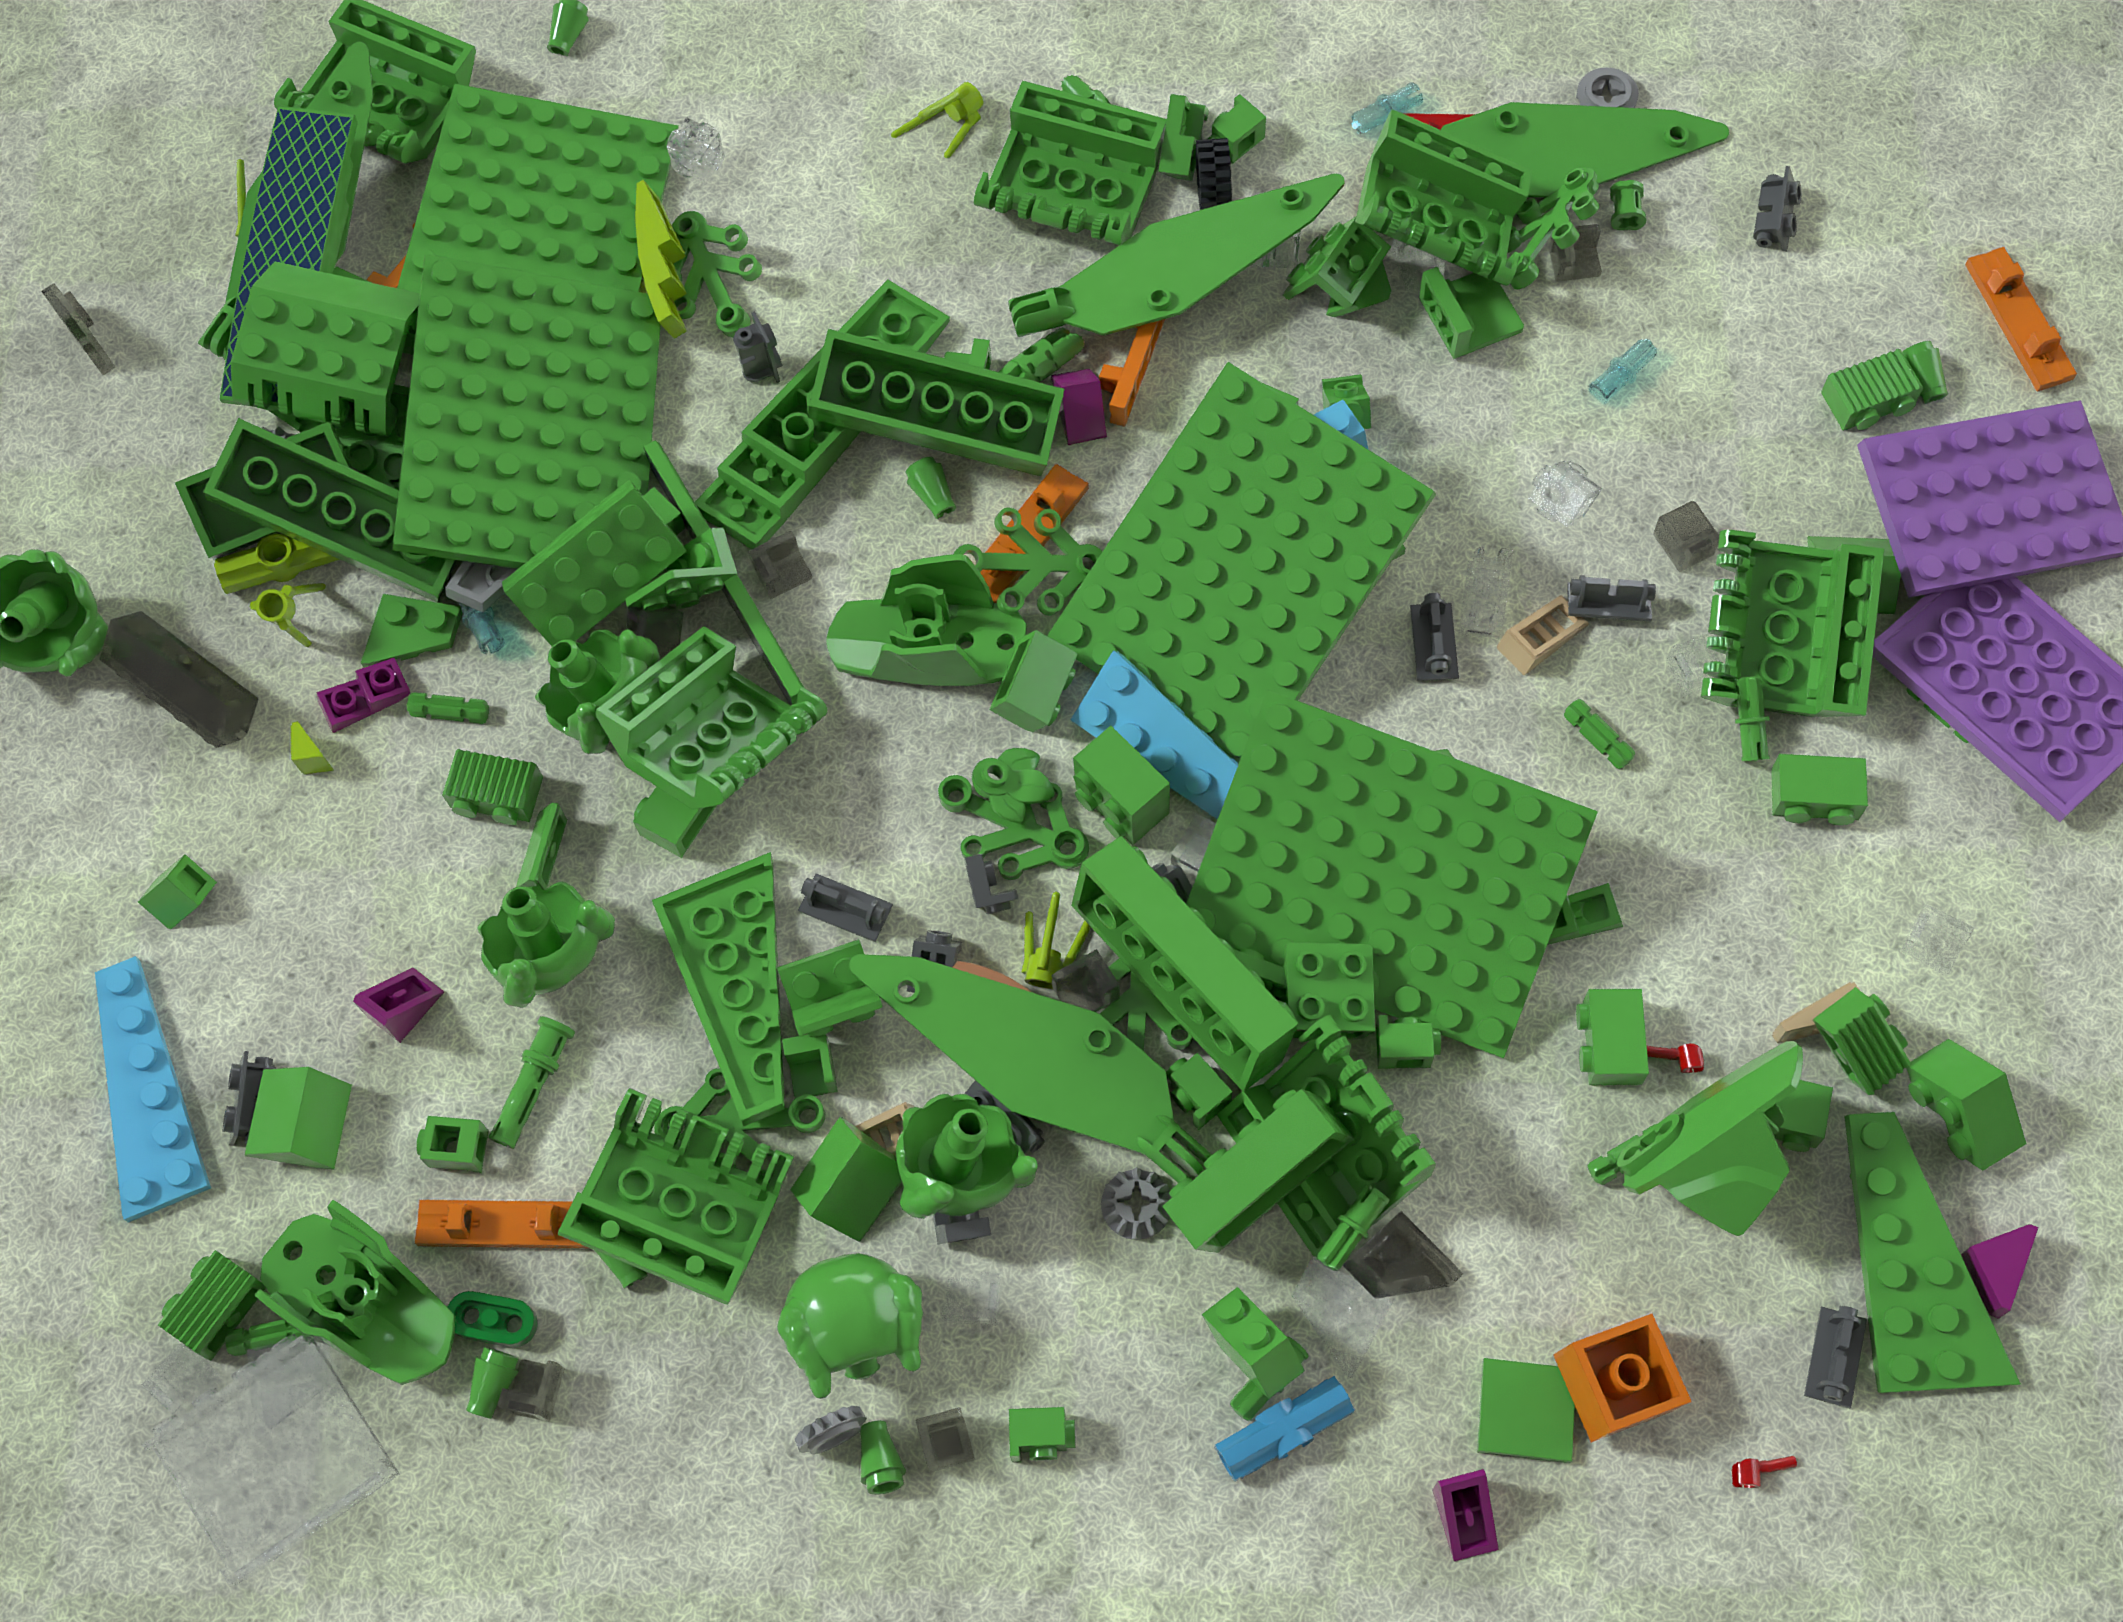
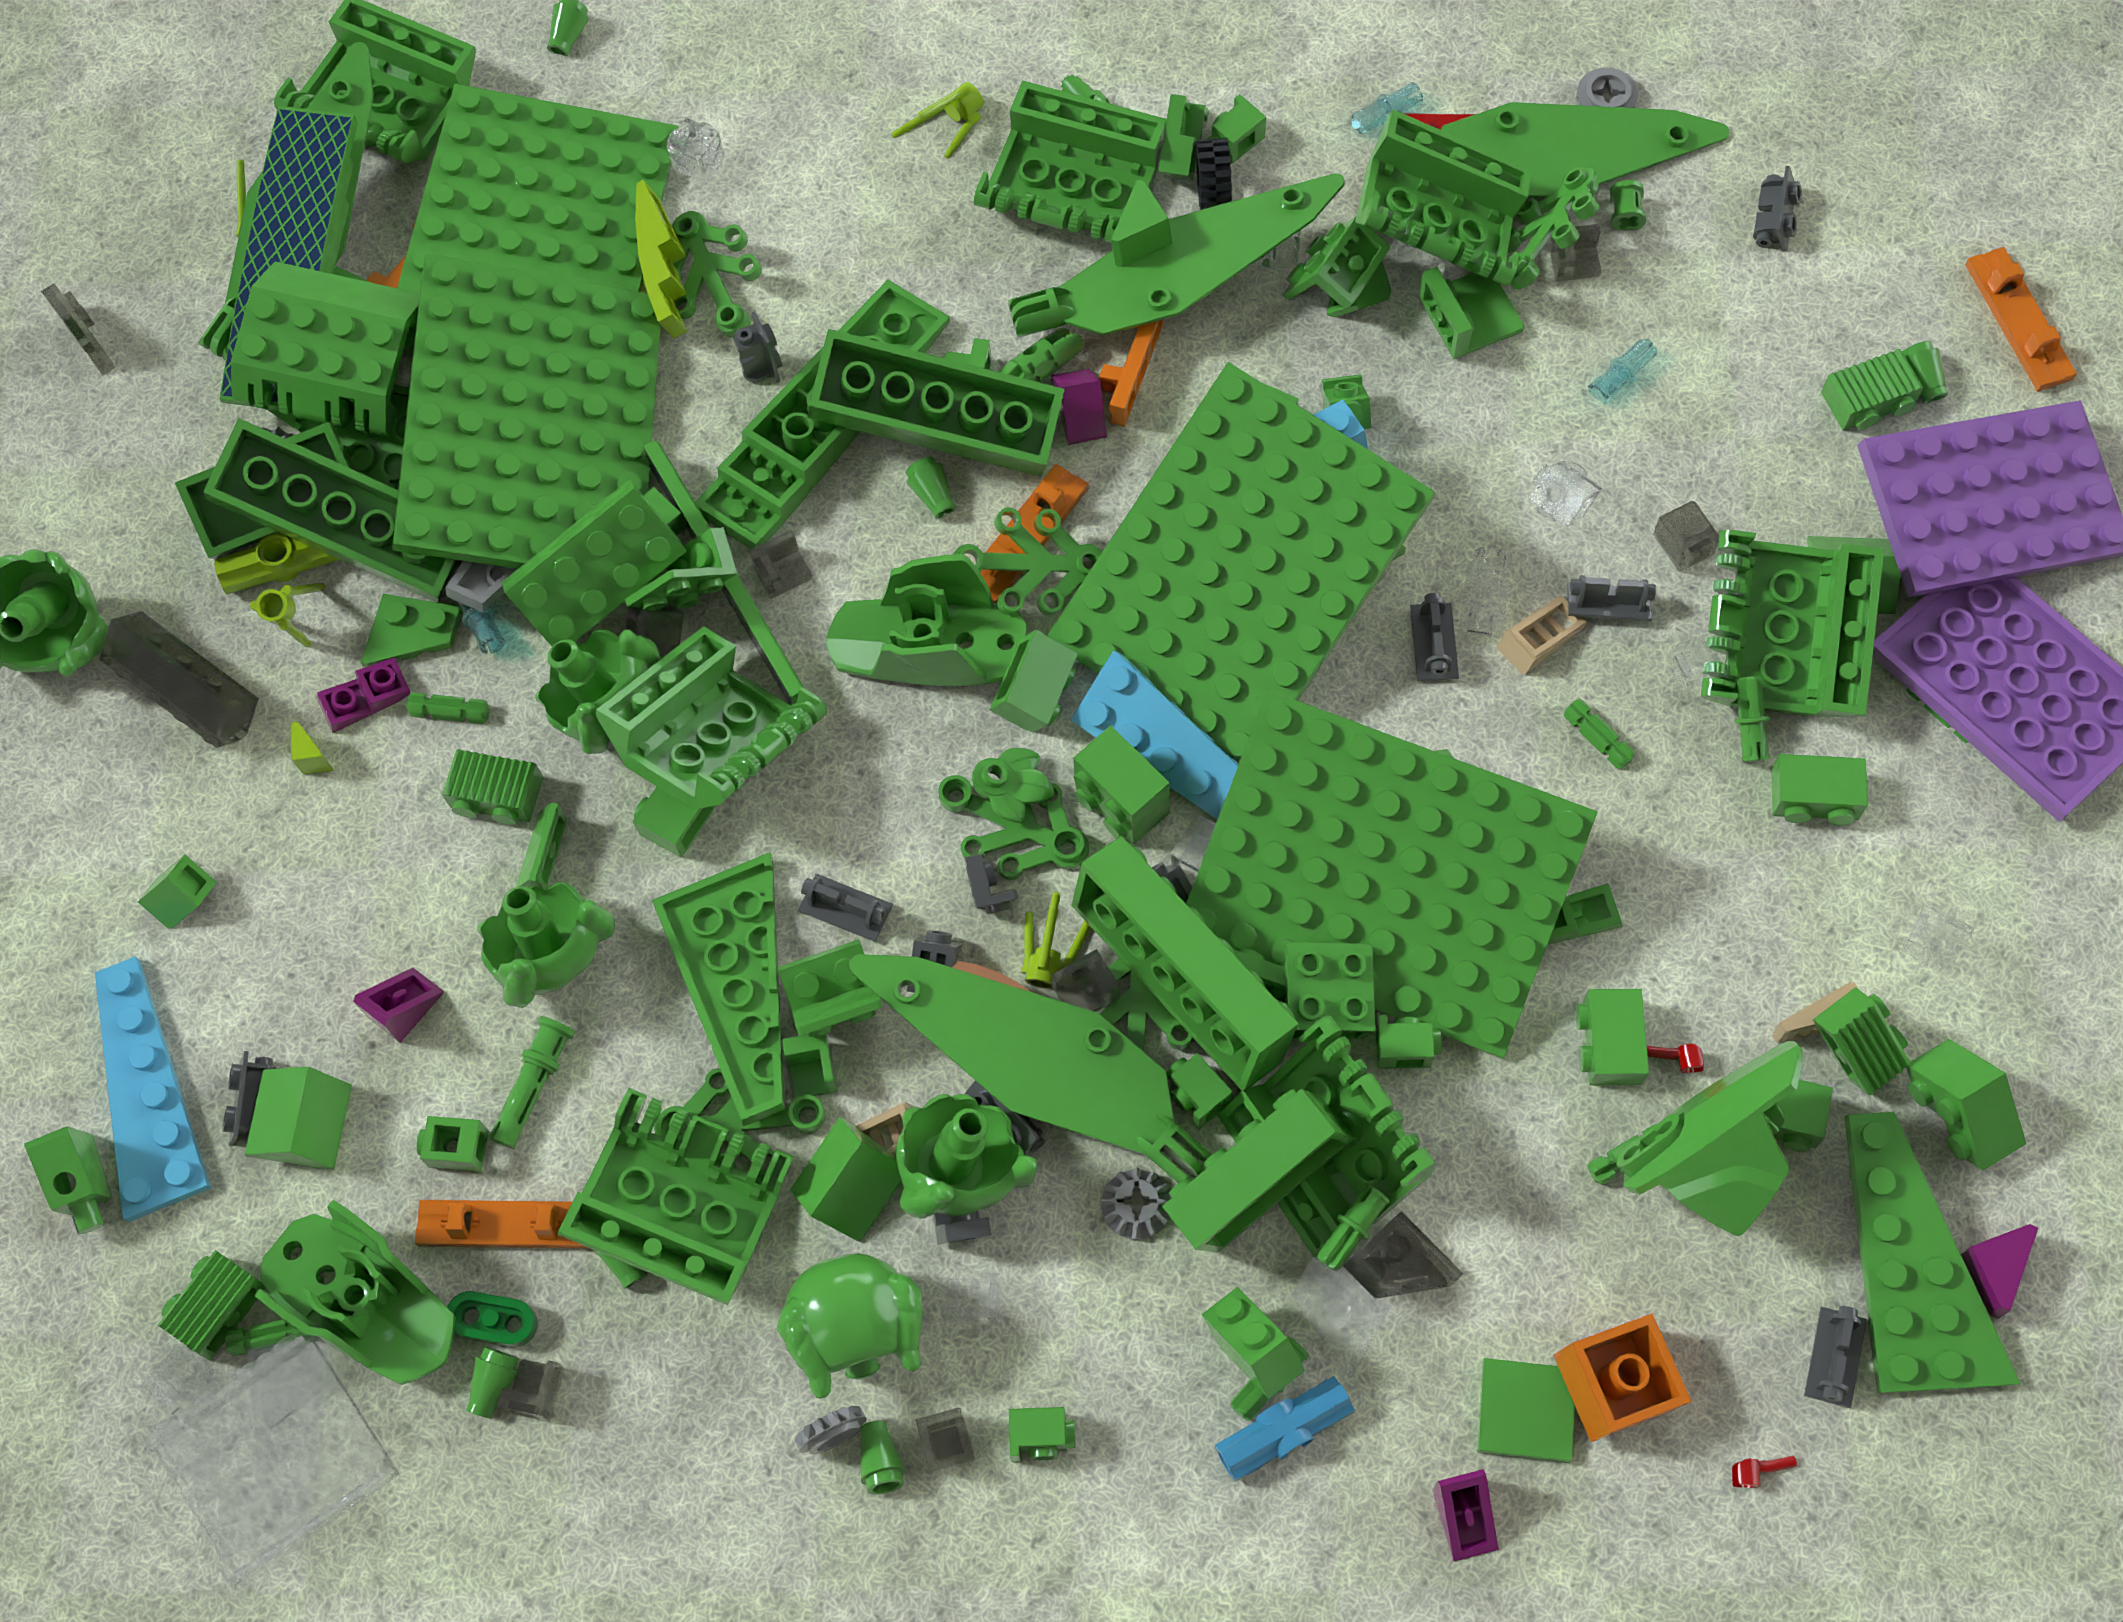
none -> bright green torso [24,1126,112,1235]
none -> bright green slope [1111,180,1173,267]

